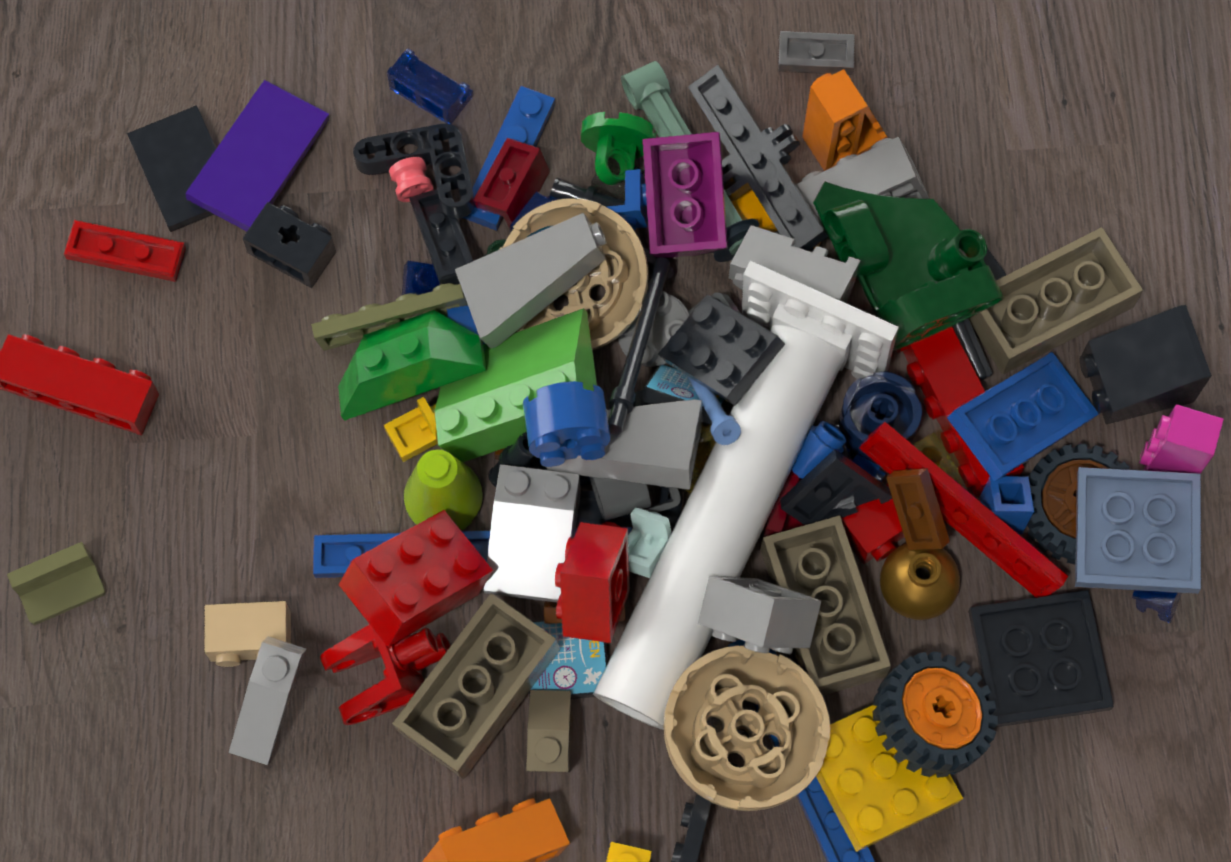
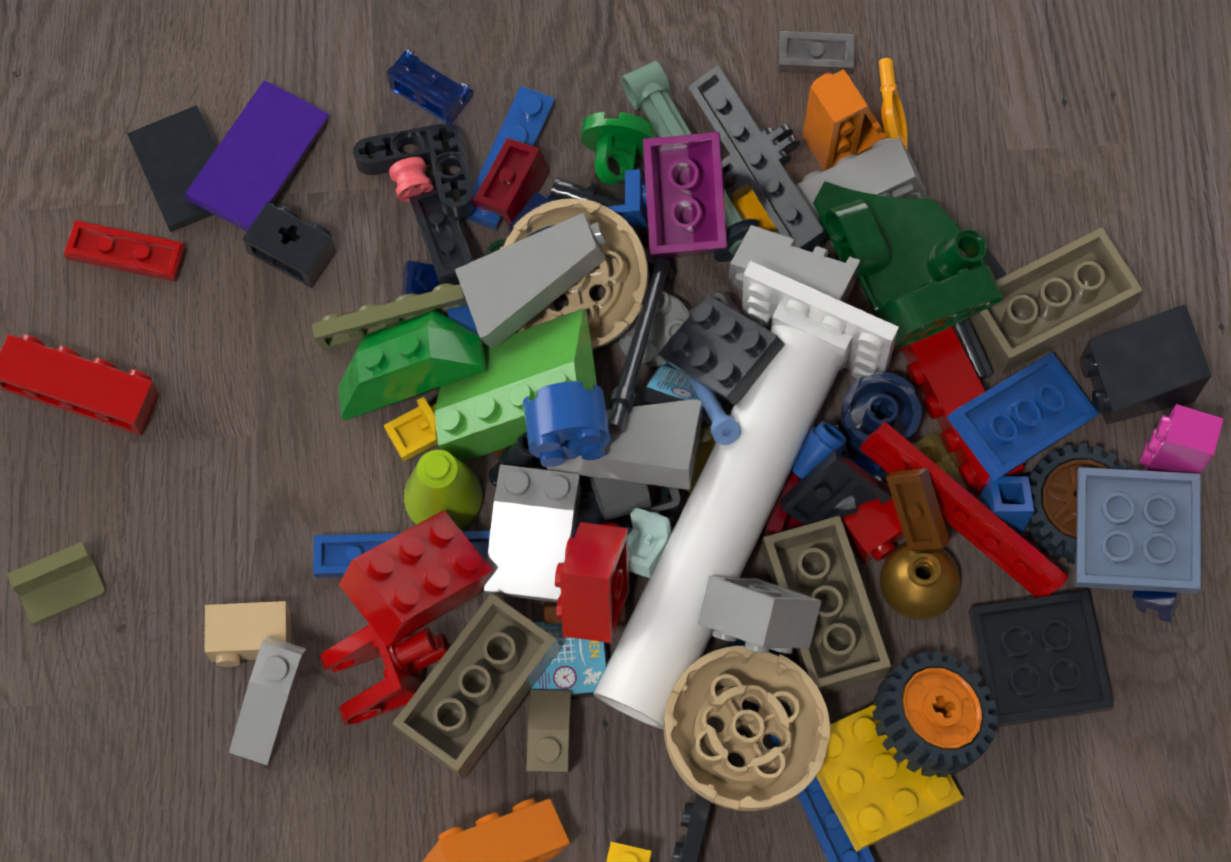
none -> light orange piece [878,58,908,150]

